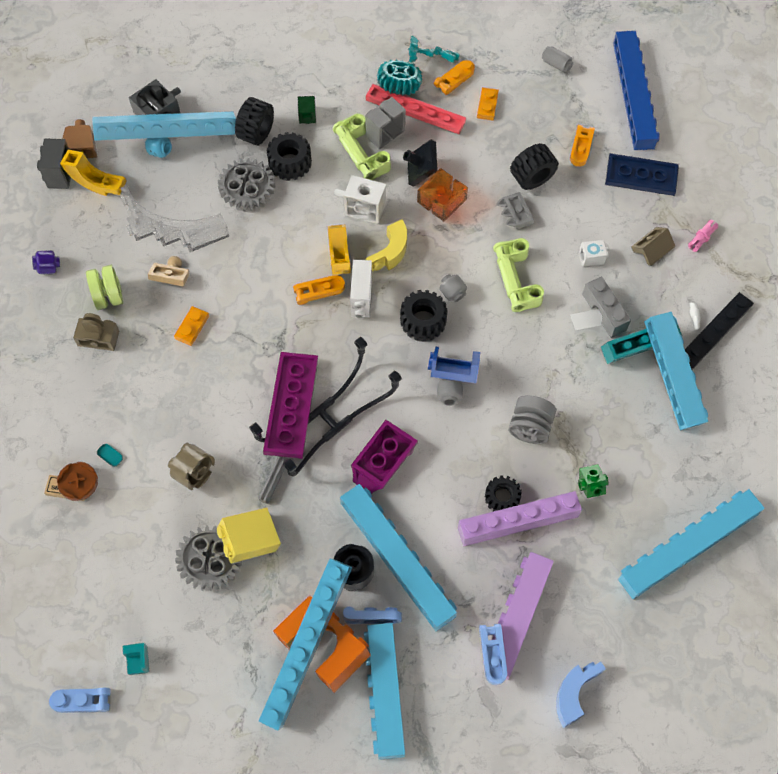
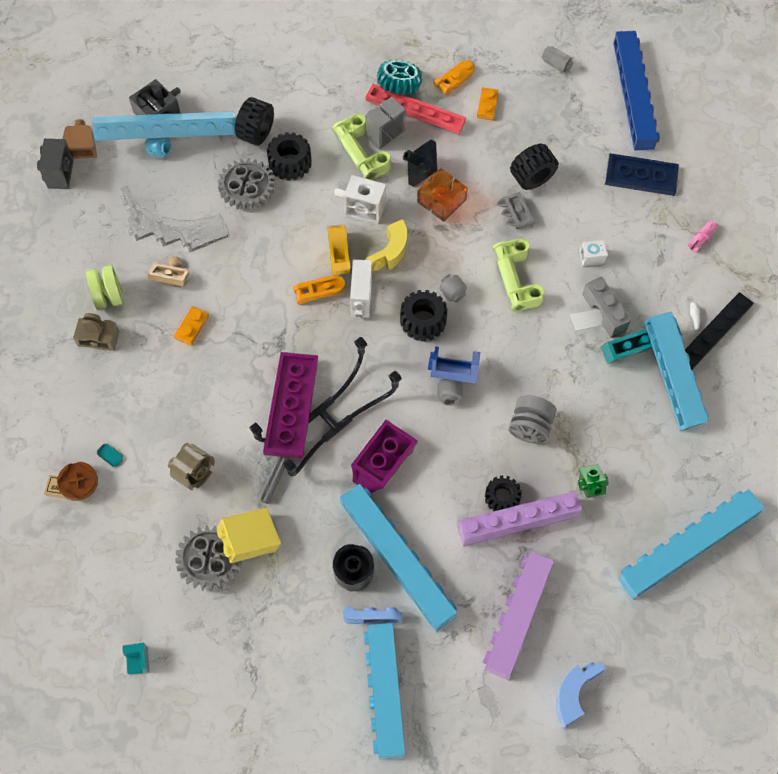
dark purple head [32,250,60,274] -> none
light blue plate [49,688,111,713] -> none
yellow arch [60,150,127,196] -> none
medium azure brick [258,559,352,731] -> none
orange arch [273,595,371,693] -> none
dark green brick [298,96,316,124] -> none
teal piece [408,35,460,63] -> none
light blue plate [479,624,507,685] -> none
light orange plate [570,124,595,167] -> none
dark tan panel [631,227,675,266] -> none

